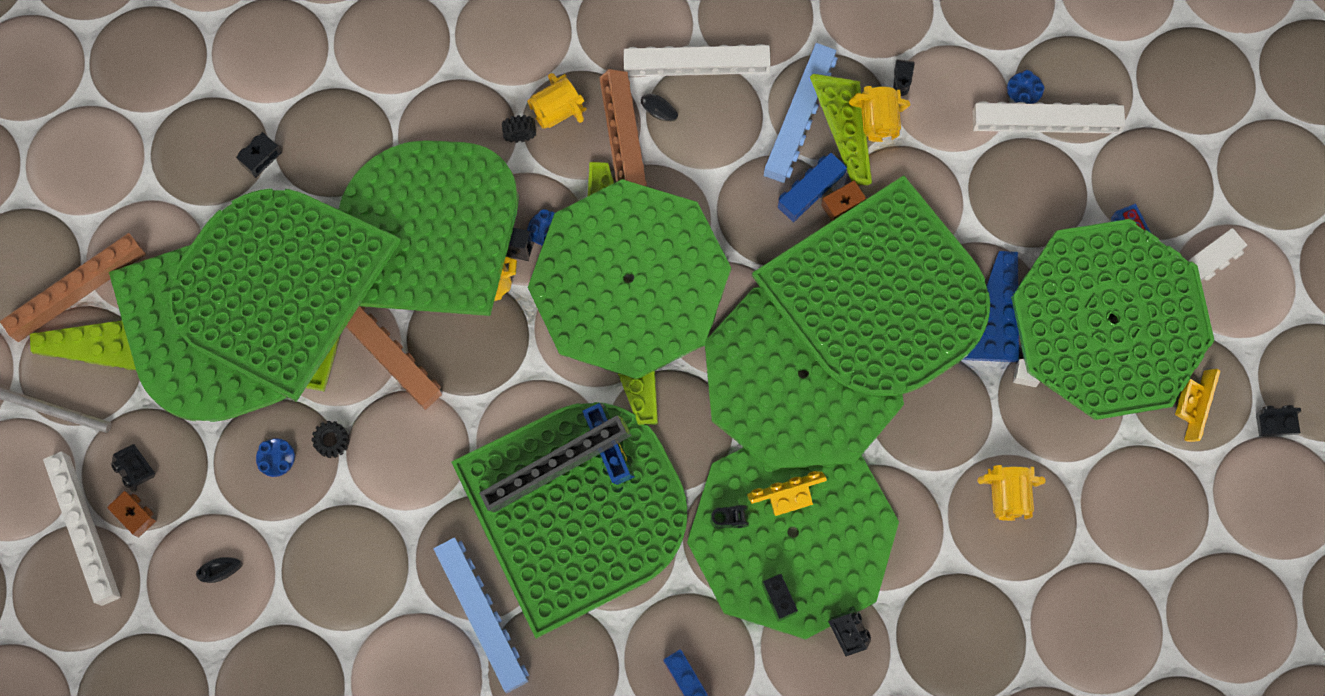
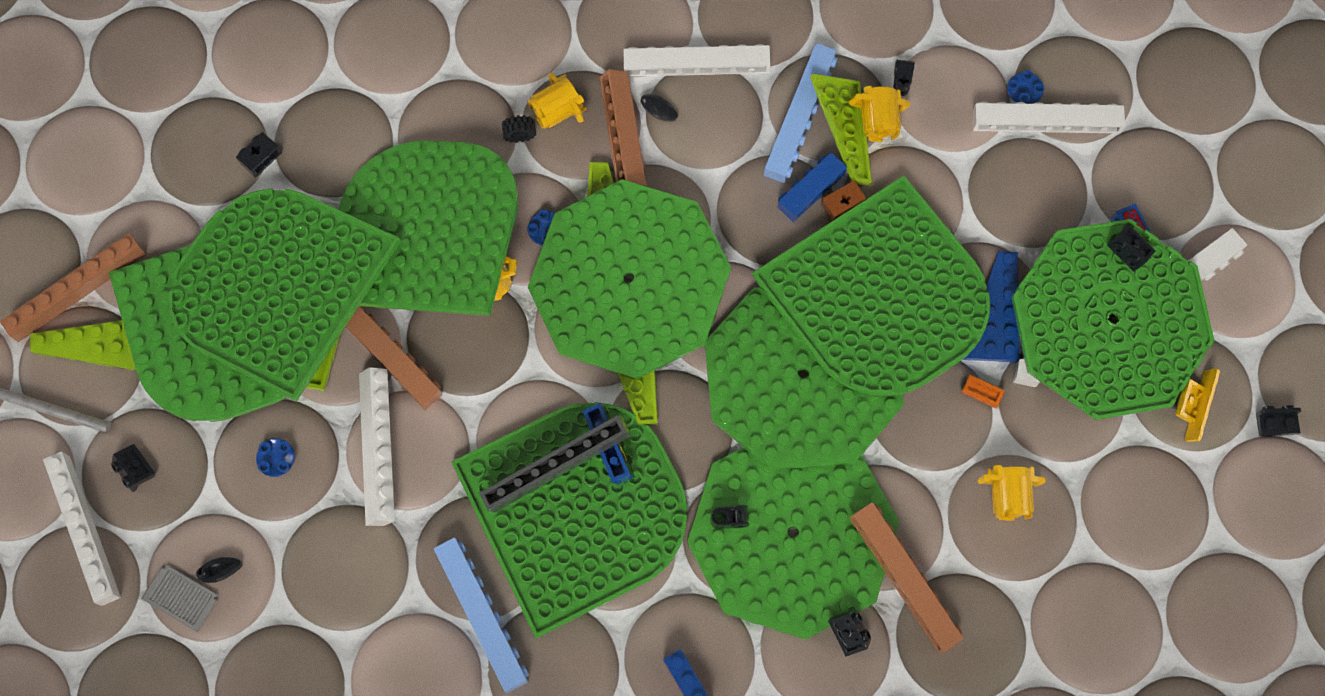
dark orange brick [107,491,156,538] -> none
black tyre [312,421,350,458] -> none
black brick [506,227,534,261] -> none
yellow bracket [747,471,827,516] -> none
black brick [762,574,798,622] -> none
none -> light grey window [141,564,218,632]
none -> white brick [359,368,395,526]
none -> nougat brick [849,502,964,654]
none -> orange plate [961,374,1005,409]
none -> black bracket [1107,224,1156,272]

